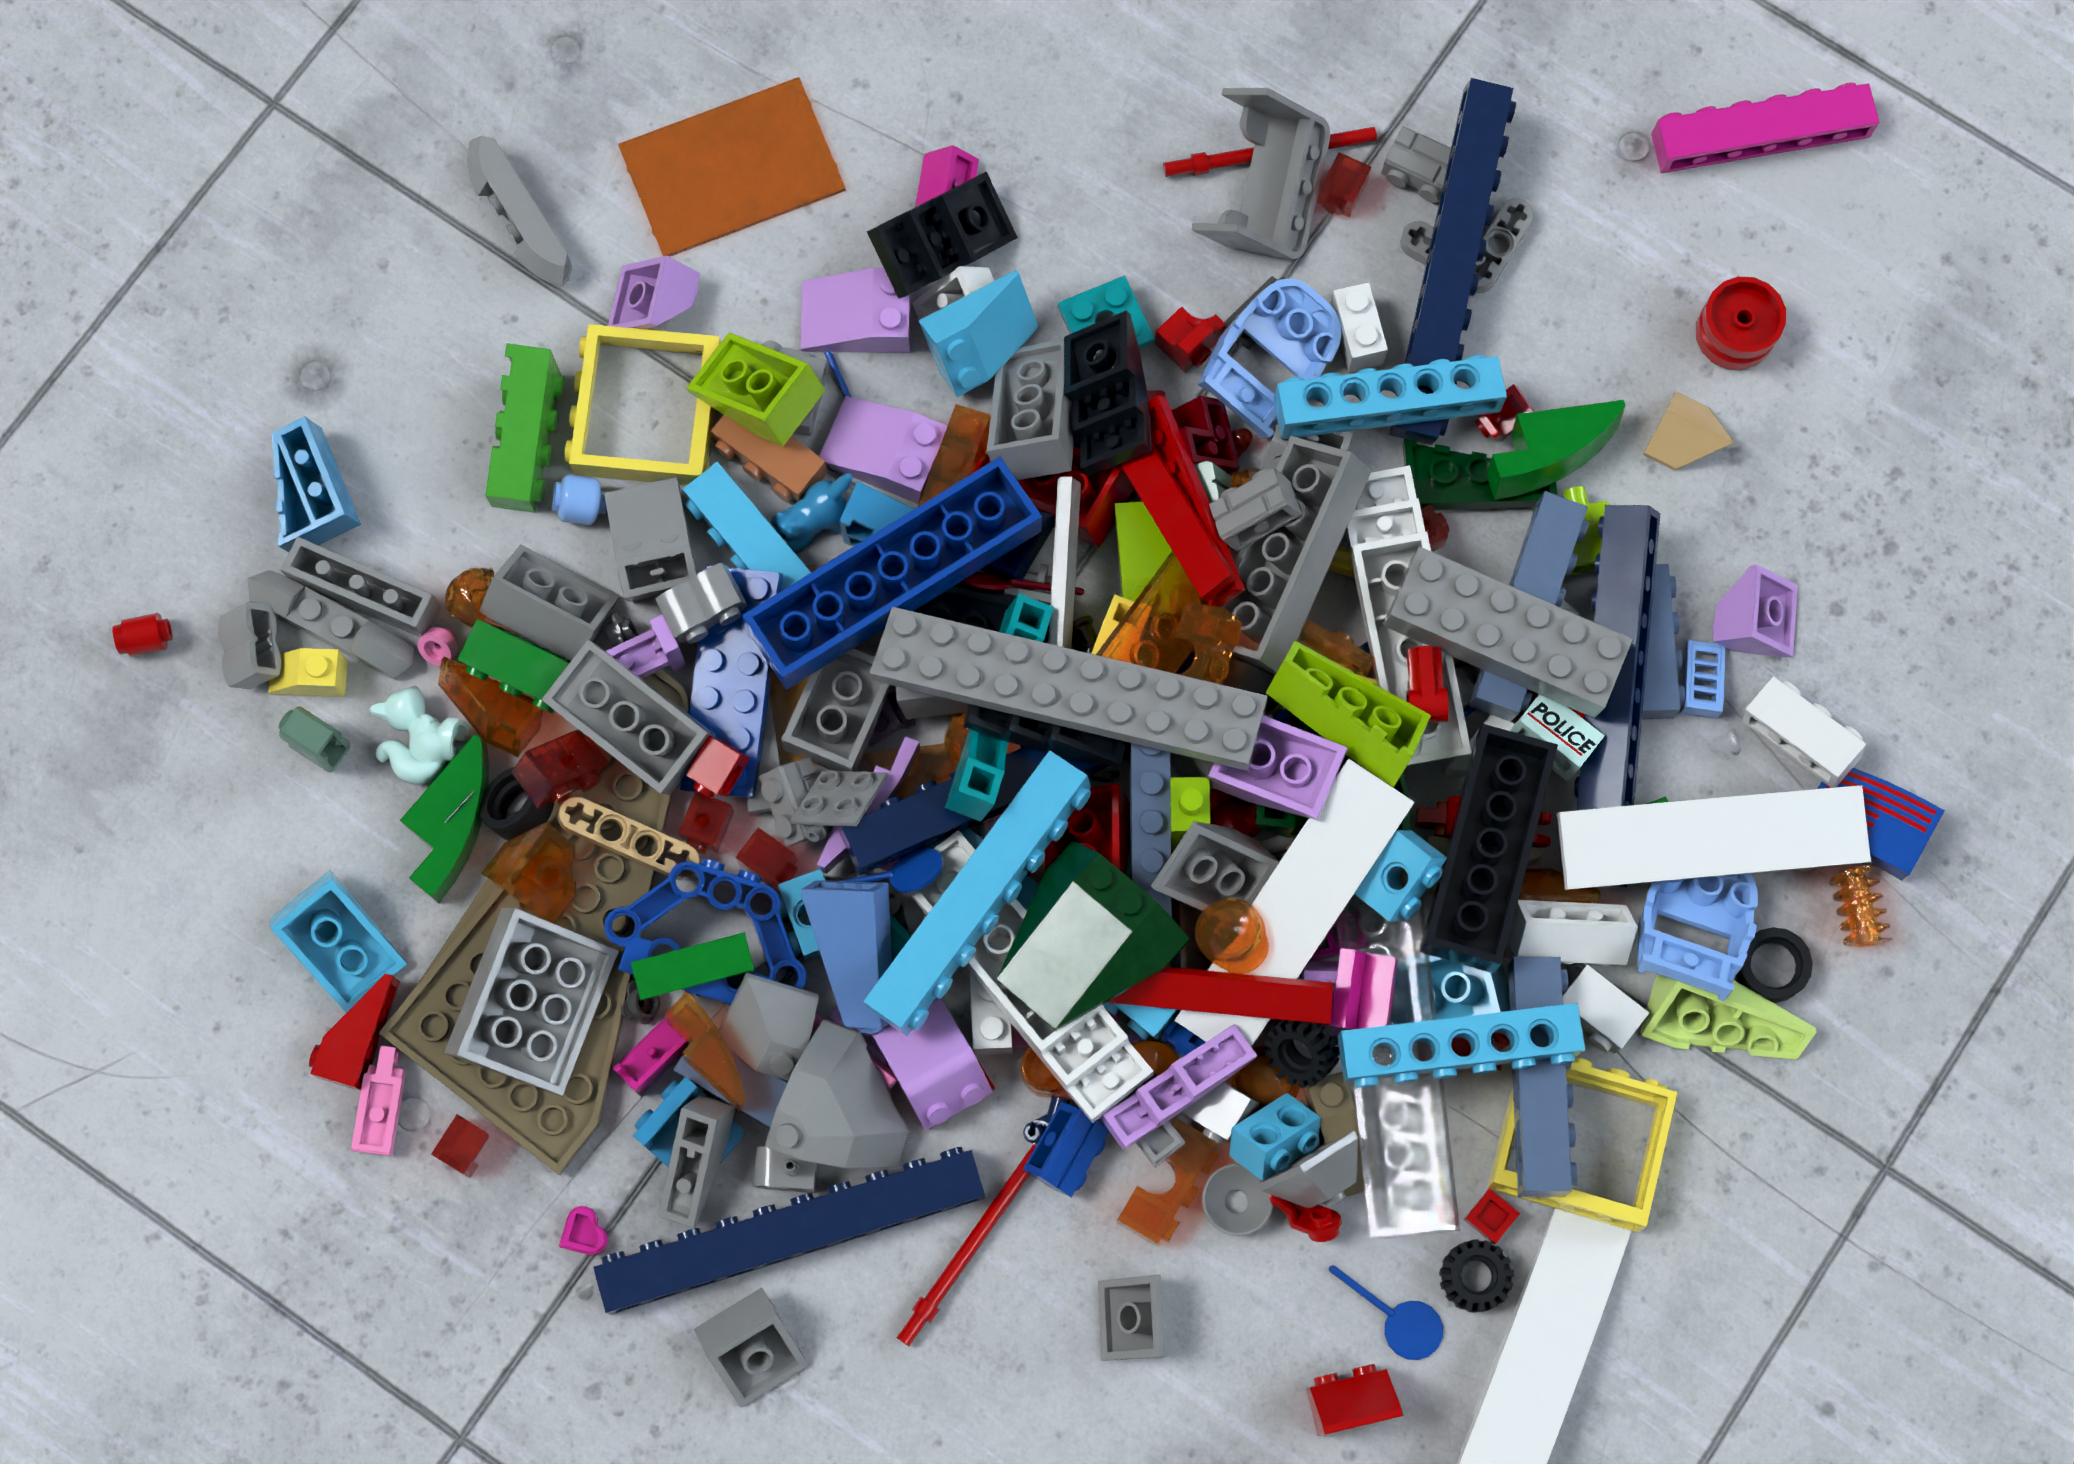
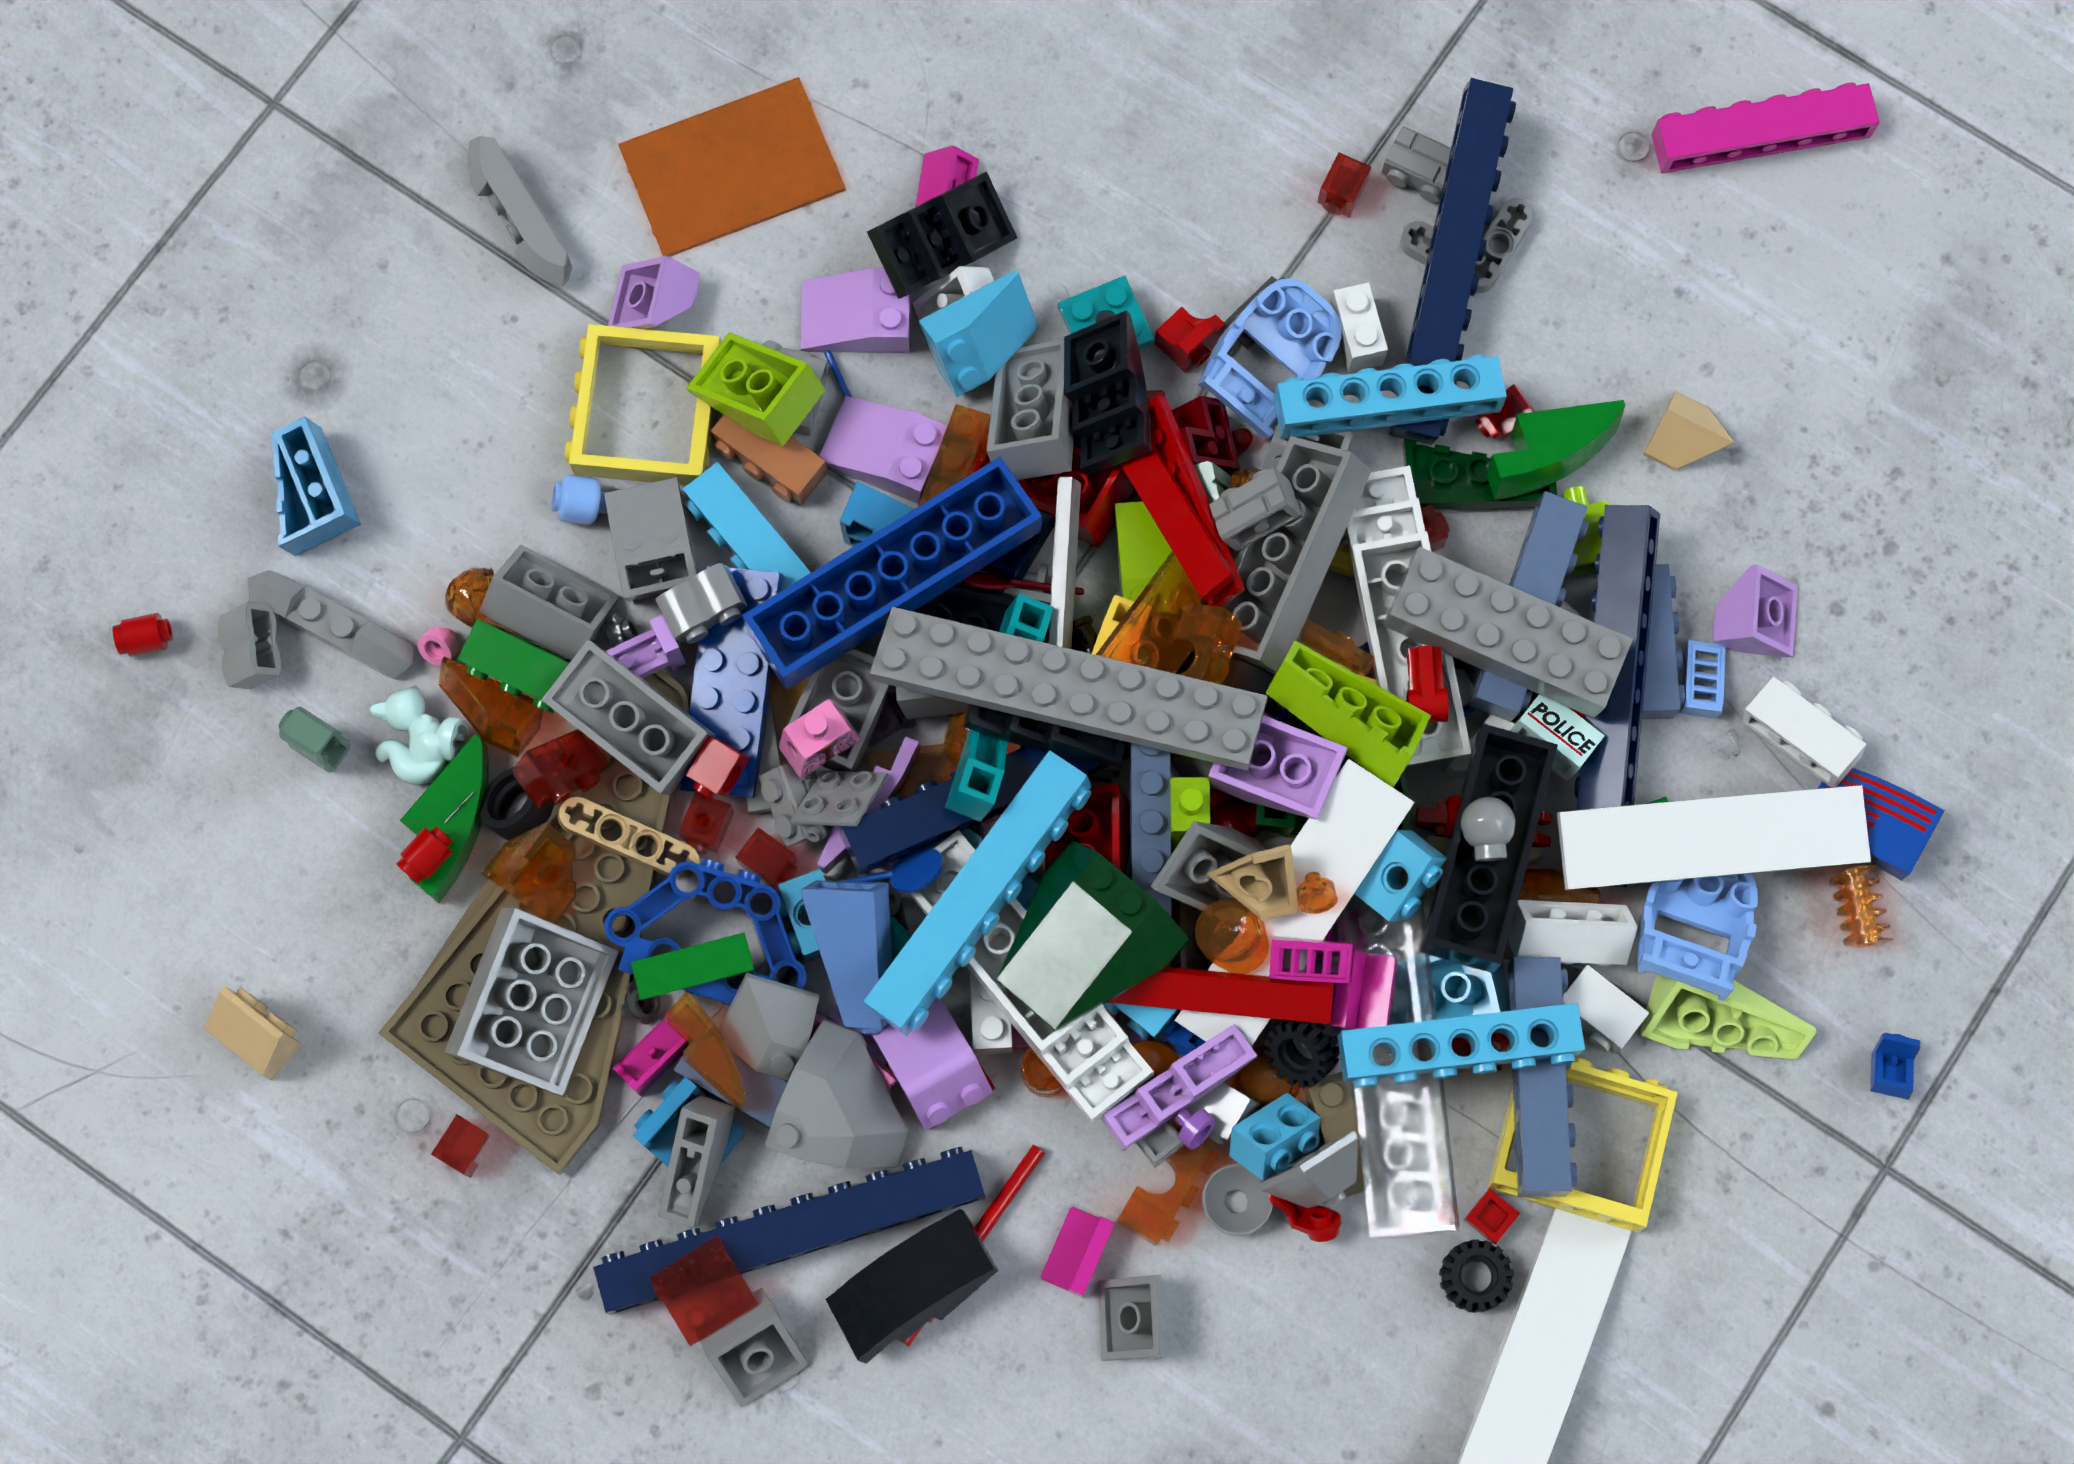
light yellow slope [268,648,348,697] -> none
medium azure slope [270,870,407,1013] -> none
light grey brick [280,537,441,637] -> none
red slope [309,974,400,1091] -> none
bright pink hinge [351,1046,405,1156] -> none
bright green wedge [485,343,565,513] -> none
dark pink tile [559,1206,609,1256] -> none
light grey piece [753,1147,819,1193] -> none
dark azure animal [771,473,853,554] -> none
dark blue arm [1023,1095,1071,1145] -> none
blue brick [1023,1101,1109,1198] -> none
red bar [1163,127,1377,177] -> none
light grey windscreen [1191,88,1330,259] -> none
red slope [1306,1364,1403,1436] -> none
blue piece [1329,1265,1443,1360] -> none
red wheel [1696,276,1786,370] -> none
black tyre [1736,927,1813,1003] -> none
none -> tan slope [204,986,302,1081]
none -> red brick [396,826,454,884]
none -> clear red hinge [649,1235,759,1346]
none -> bright pink torso [779,699,861,779]
none -> black slope [825,1209,999,1364]
none -> dark pink panel [1041,1207,1115,1298]
none -> medium lavender tile [1174,1108,1216,1150]
none -> tan slope [1206,844,1299,922]
none -> dark pink slope [1269,936,1353,983]
none -> clear orange tile [1296,872,1338,914]
none -> light grey piece [1461,797,1516,861]
none -> blue bracket [1870,1033,1920,1100]

